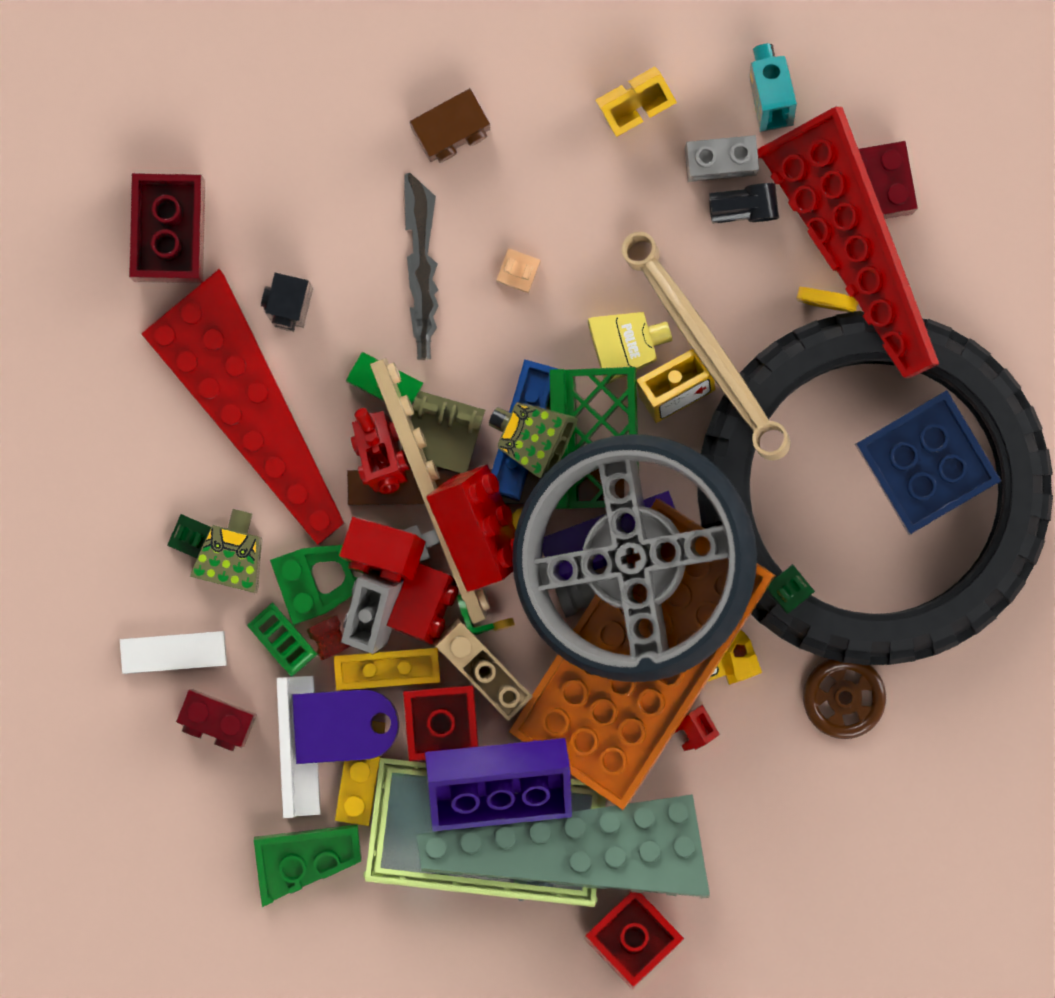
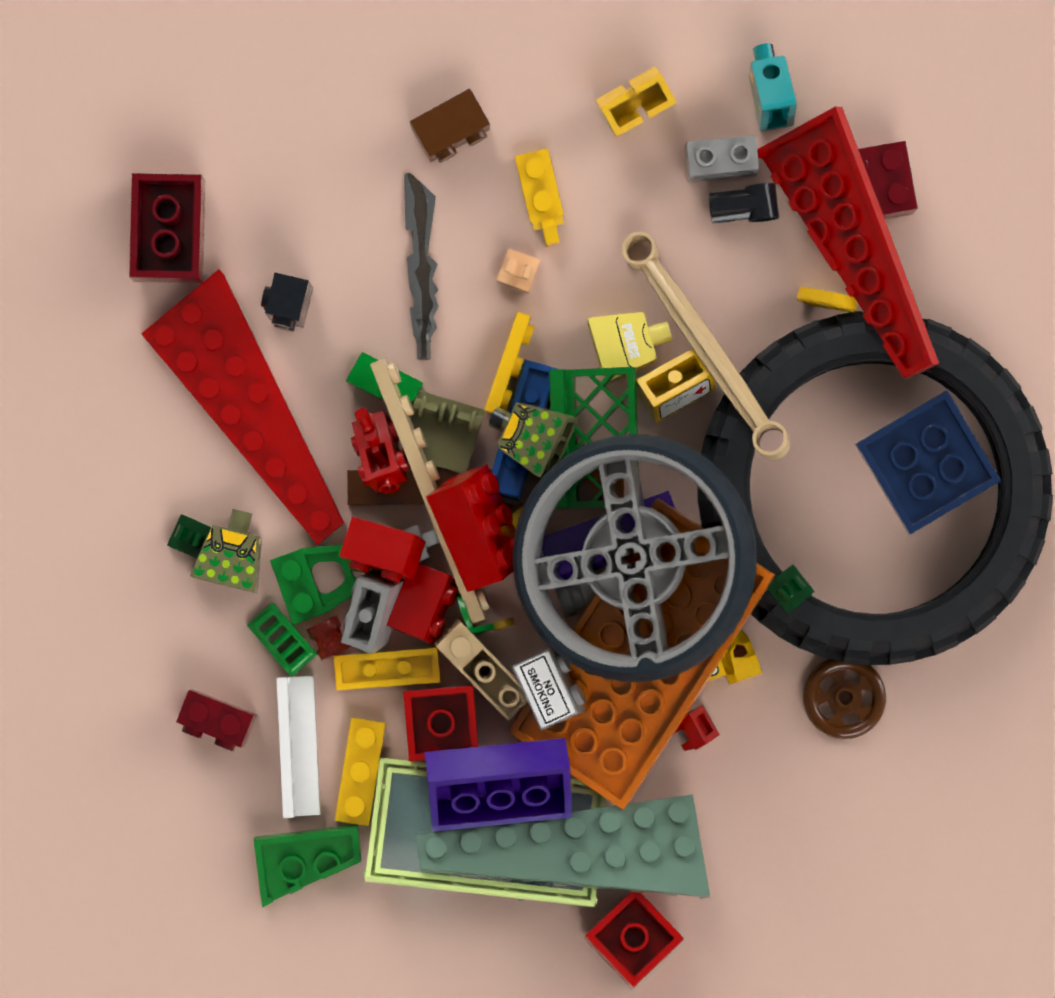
white tile [120,631,227,674] -> none
dark purple tile [292,690,400,764] -> none
none -> yellow plate [484,312,535,415]
none -> brick [512,649,586,730]
none -> yellow hinge [515,148,564,247]

